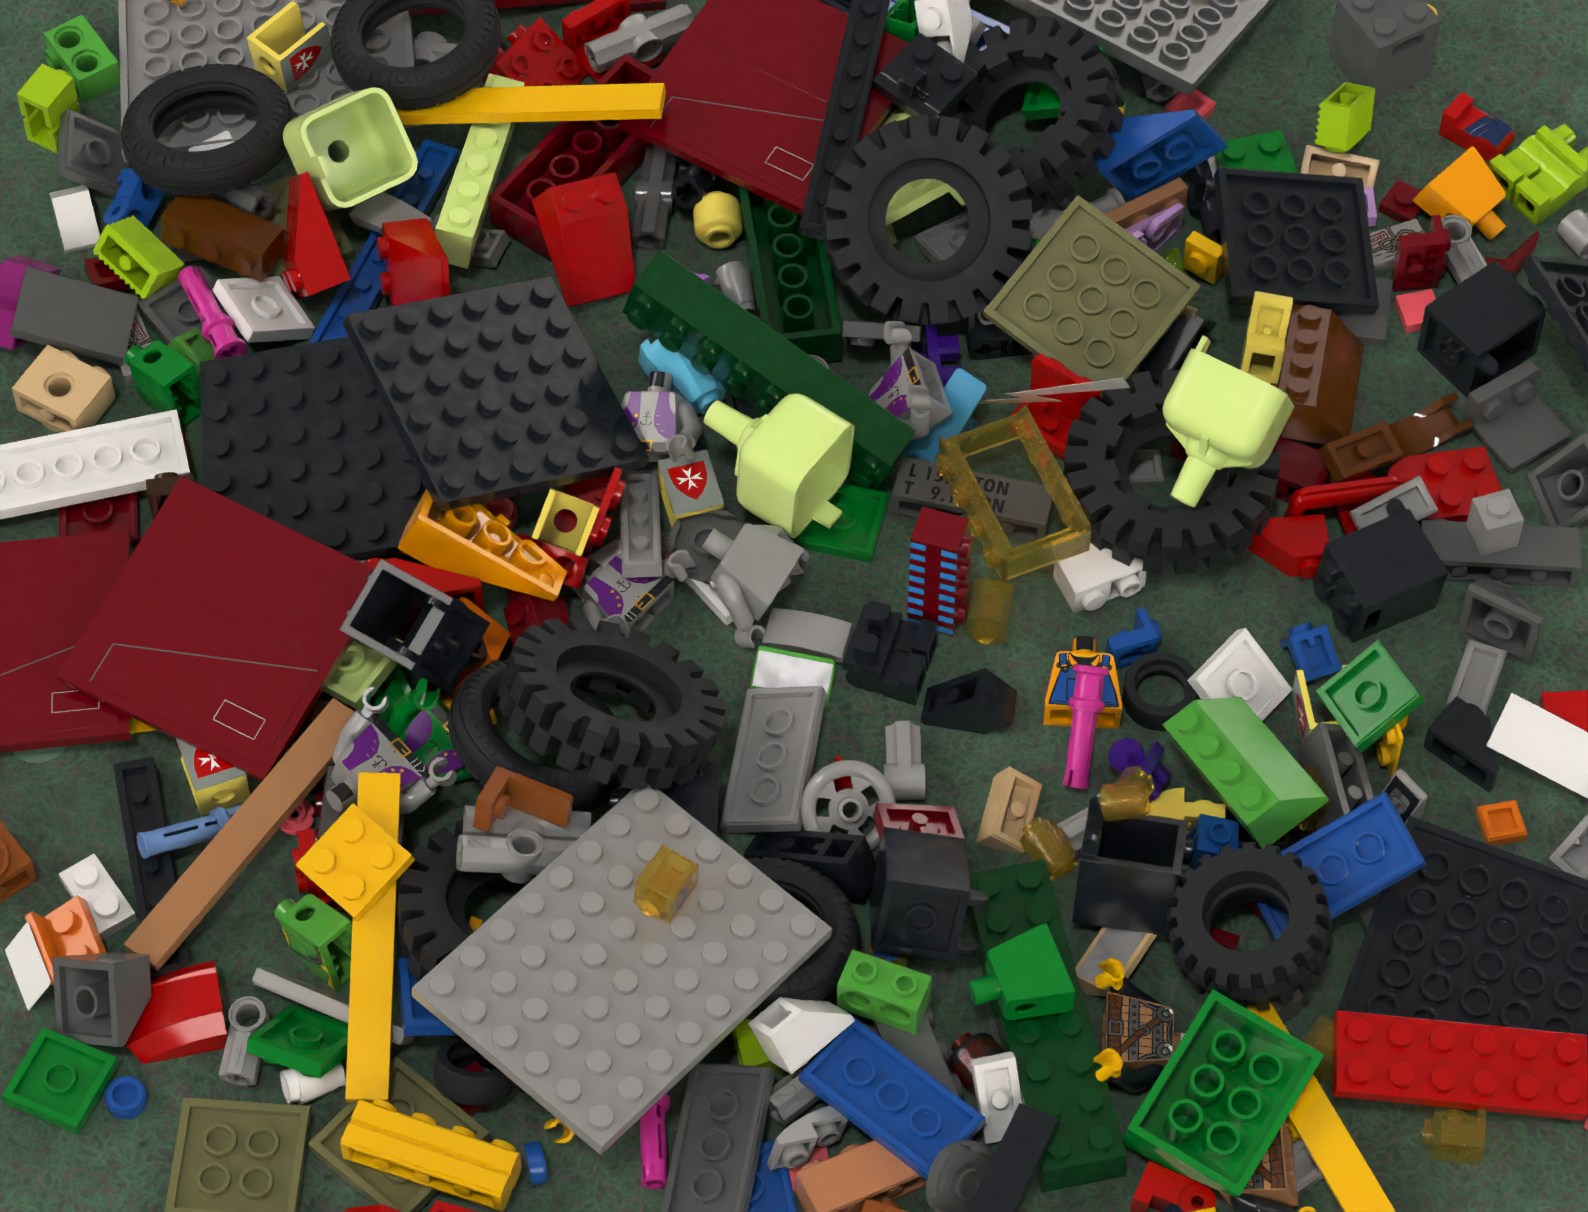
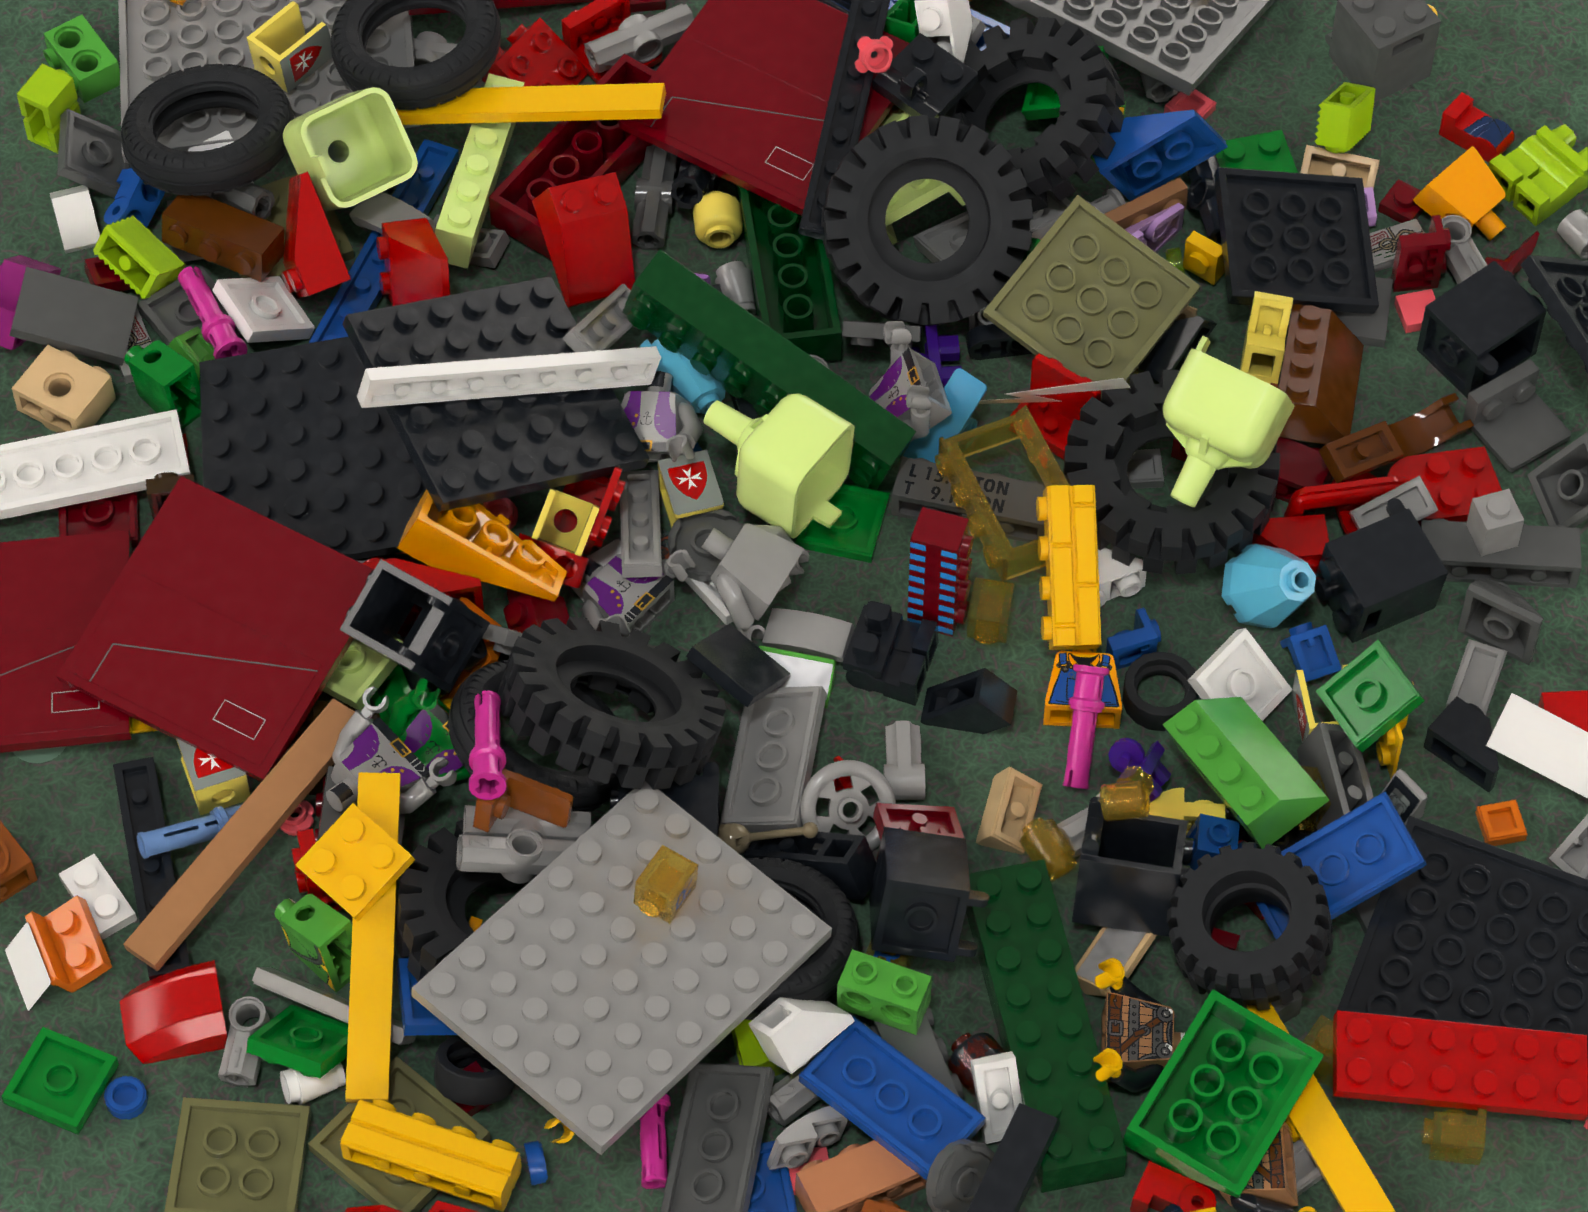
dark grey slope [52,952,151,1047] -> none
green torso [968,923,1075,1020] -> none
none -> white plate [357,346,661,408]
none -> dark pink pin [469,690,506,800]
none -> light grey plate [482,624,523,655]
none -> light grey tile [562,284,633,352]
none -> black tile [686,623,790,707]
none -> dark tan hinge [718,822,818,854]
none -> coral plate [855,36,893,73]
none -> yellow brick [1036,485,1102,650]
none -> medium azure cone [1221,544,1316,628]

